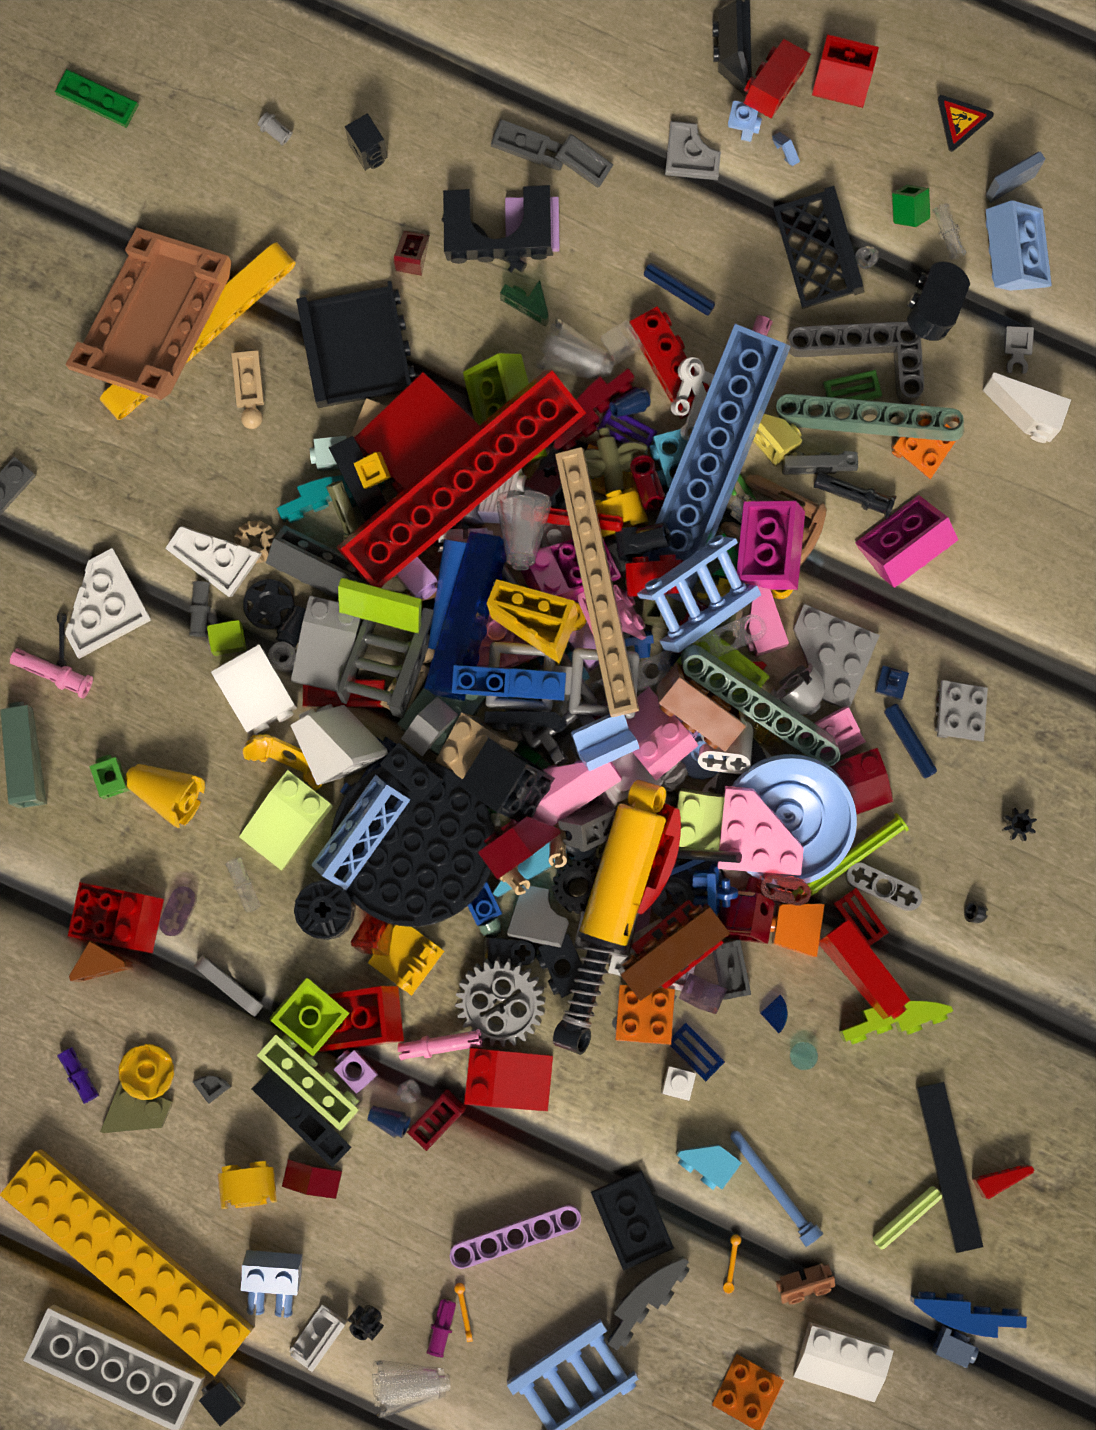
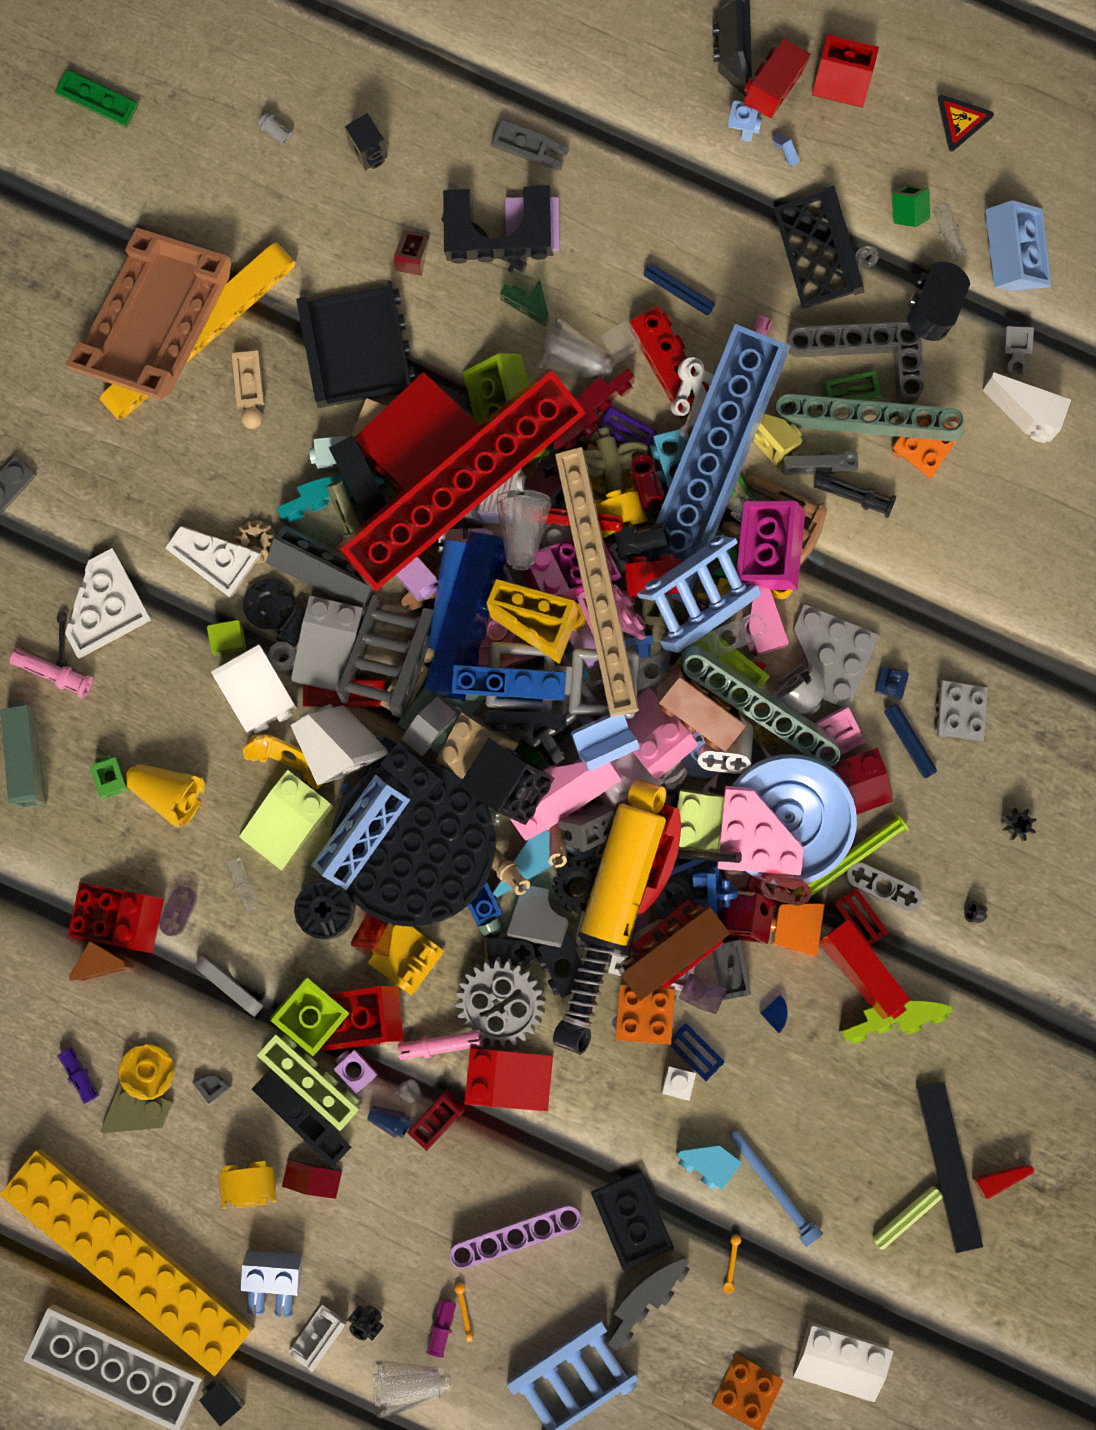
dark grey pin [189,581,211,637] -> none
lime tile [338,578,422,633] -> none
yellow tile [353,452,391,489] -> none
dark red slope [478,817,561,880] -> none
dark grey tile [555,134,614,188] -> none
dark blue cone [609,387,651,418] -> none
light grey tile [665,121,721,180] -> none
nougat hinge [775,1263,835,1304] -> none
clear light blue tile [789,1042,818,1070] -> none
dark pink slope [855,495,959,588] -> none
blue slope [910,1291,1027,1338] -> none
sand blue brick [932,1325,979,1368] -> none
sand blue tile [986,151,1046,203] -> none

